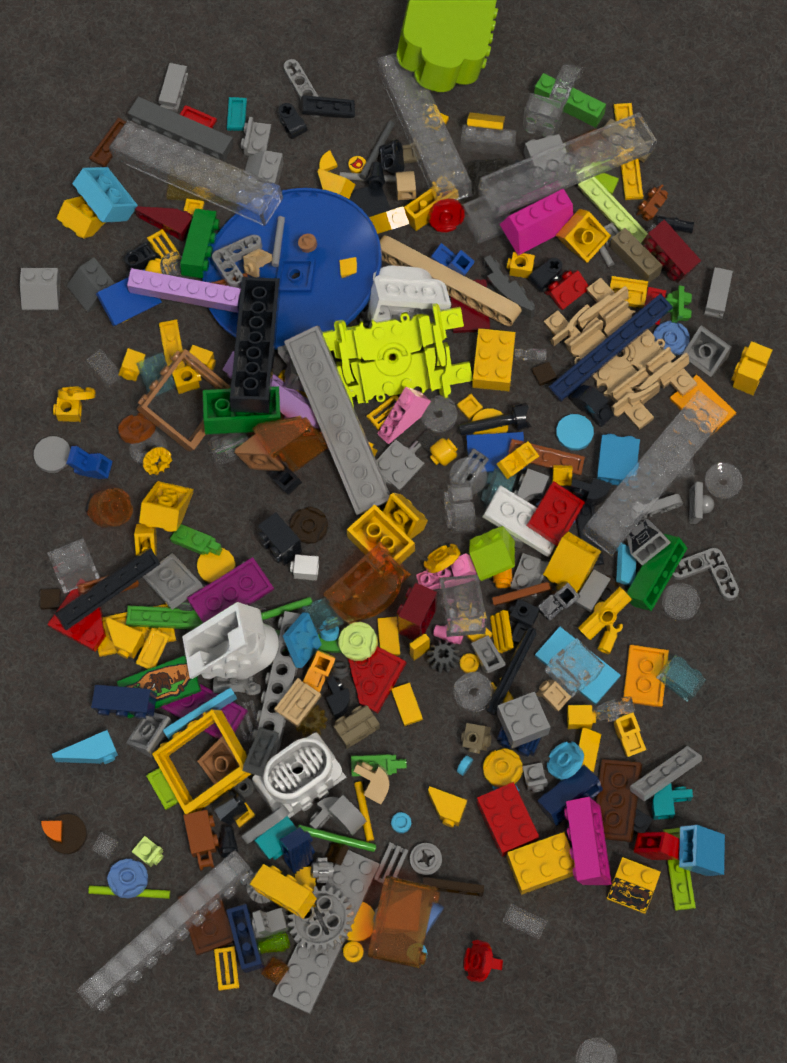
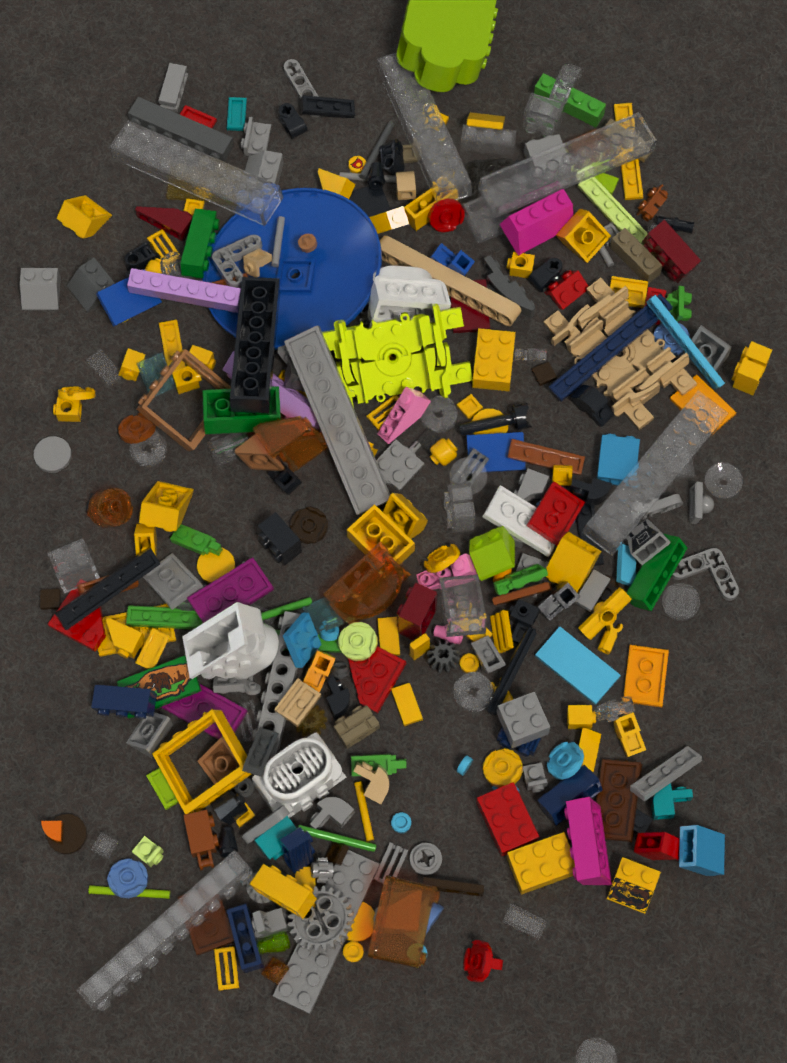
medium azure slope [52,730,118,764] -> none
blue brick [66,446,113,479] -> none
medium azure brick [72,167,138,222] -> none
reddish brown tile [89,118,134,167] -> none
yellow gear [143,447,172,476] -> none
medium azure tile [163,688,237,741] -> none
white brick [290,555,319,580] -> none
yellow tile [319,150,337,171] -> none
light grey brick [329,795,367,836] -> none
yellow tile [340,257,357,278] -> none
yellow slope [428,786,467,827] -> none
dark tan brick [461,723,492,754] -> none
clear light blue brick [481,468,517,507] -> none
yellow slope [496,441,539,479] -> none
tan bracket [536,680,571,711] -> none
clear piece [544,638,605,698] -> none
medium azure tile [556,414,594,450] -> none
clear light blue brick [656,655,706,702] -> none
lime tile [663,828,696,911] -> none
light grey piece [704,267,733,319] -> none
none -> bright green hinge [494,564,548,595]
none -> medium azure tile [647,294,725,389]

